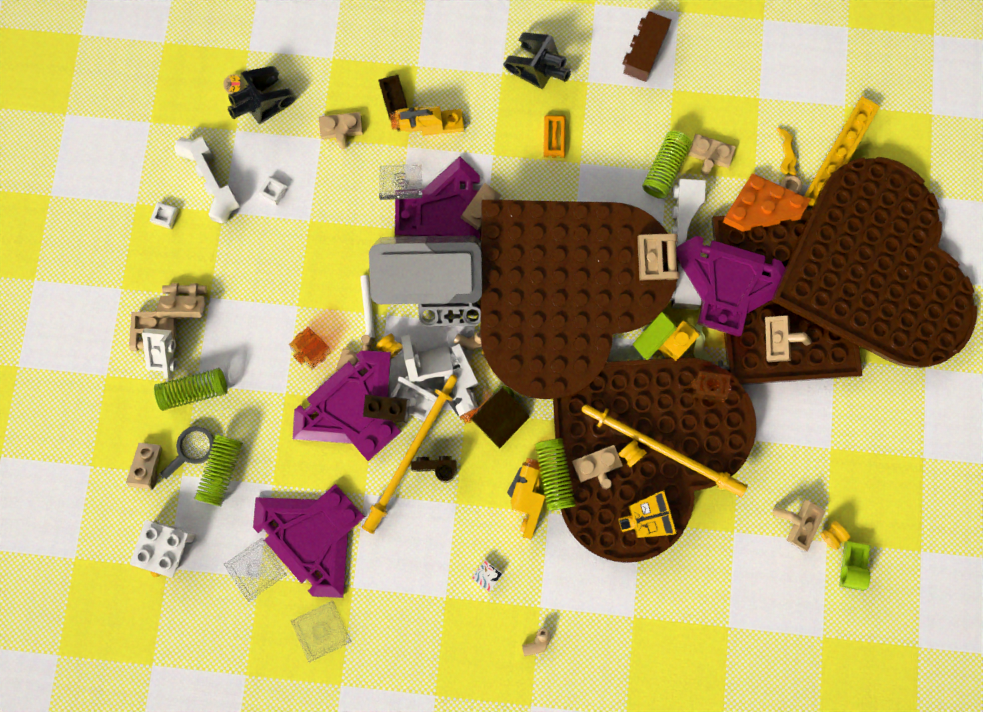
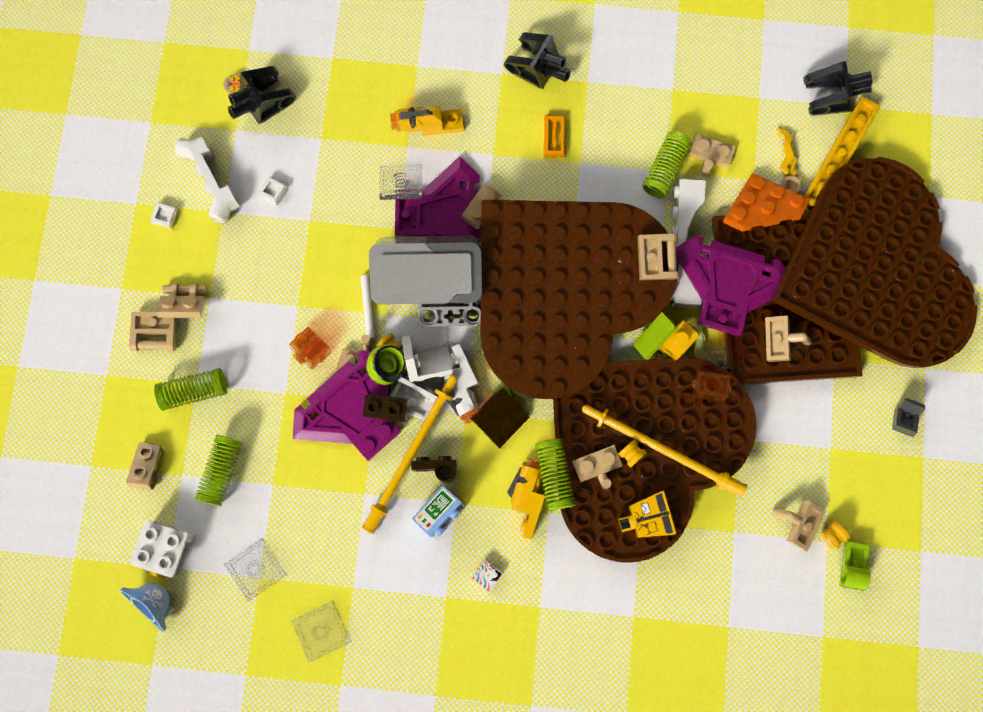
white bracket [142,328,177,379] -> none
piece [160,426,216,479] -> none
magenta plate [253,484,366,598] -> none
tan plate [319,112,363,149] -> none
dark brown plate [378,75,408,120] -> none
tan arm [454,331,482,351] -> none
tan arm [522,628,551,657] -> none
reddish brown brick [622,11,672,82] -> none
none -> light blue hat [120,583,174,632]
none -> lime piece [367,344,406,385]
none -> slope [412,485,463,538]
none -> black piece [803,61,873,115]
none -> dark grey bracket [892,398,925,437]

